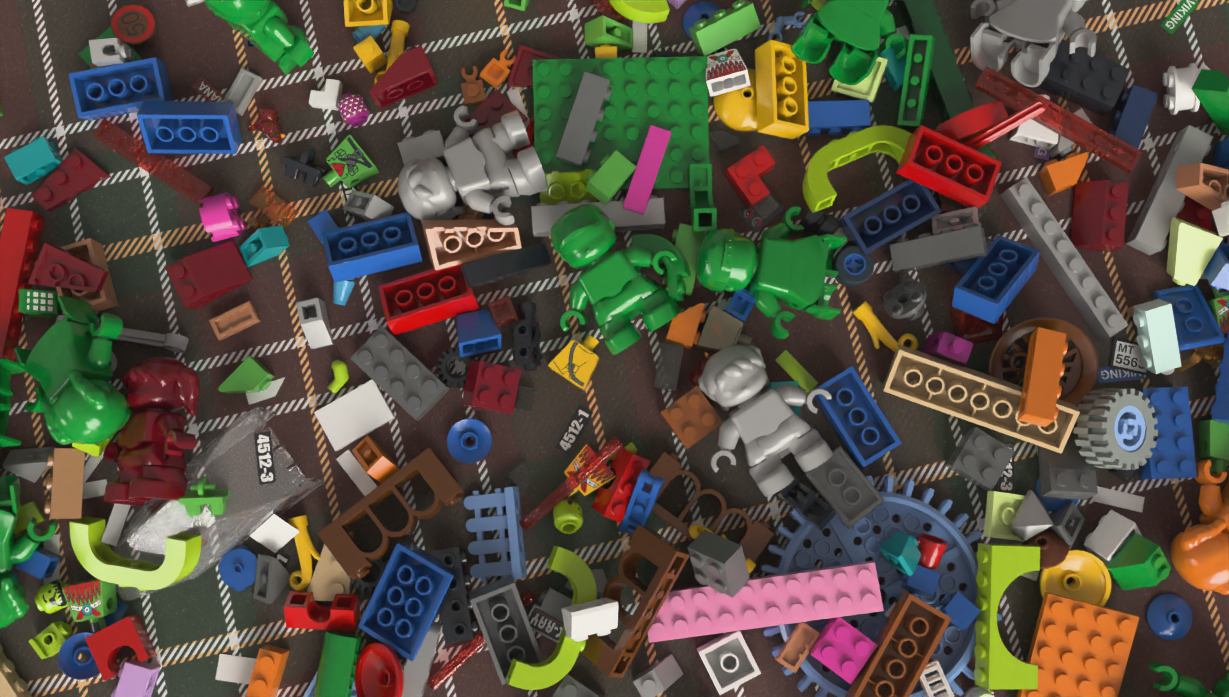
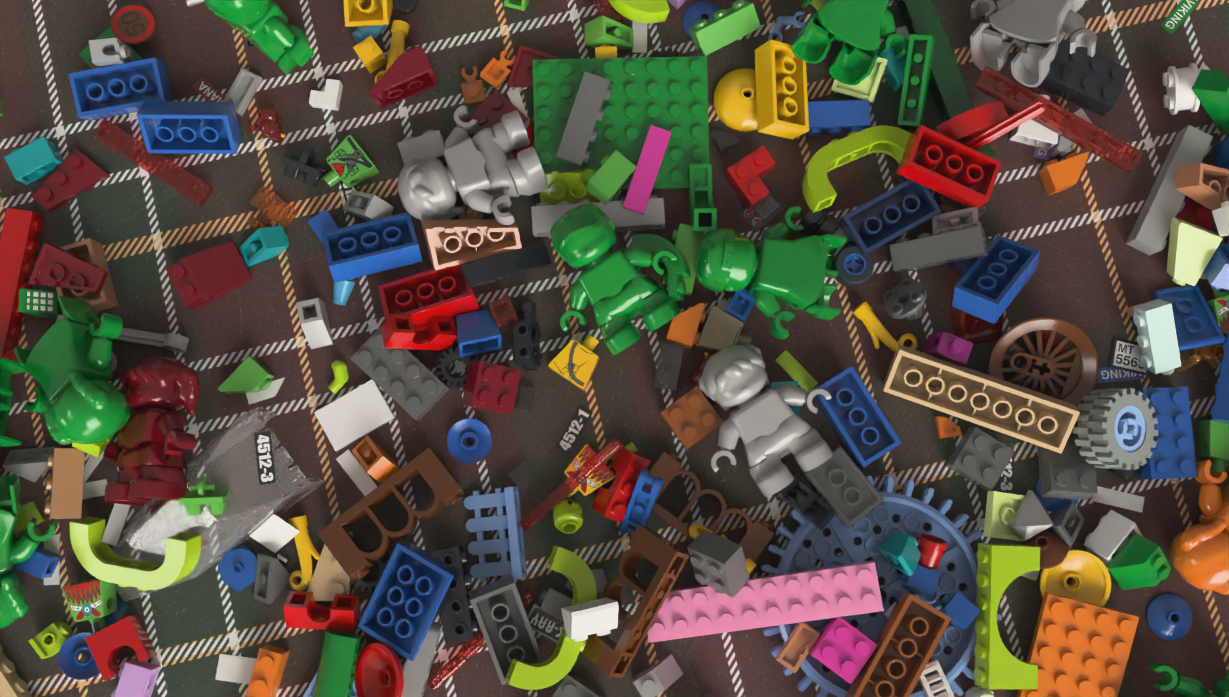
lime head [34,579,70,614] -> none
dark pink brick [199,192,247,242] -> none
nougat plate [209,301,261,341] -> none
magenta head [337,92,370,127] -> none
white brick [696,631,761,695] -> none
torso [706,47,751,97] -> none
light grey brick [1000,177,1129,341] -> none
orange brick [1017,327,1068,427] -> none
dark red slope [1069,180,1129,253] -> none
dark blue brick [1103,85,1158,159] -> none
none -> red arch [381,314,458,351]
none -> orange tile [934,416,962,439]

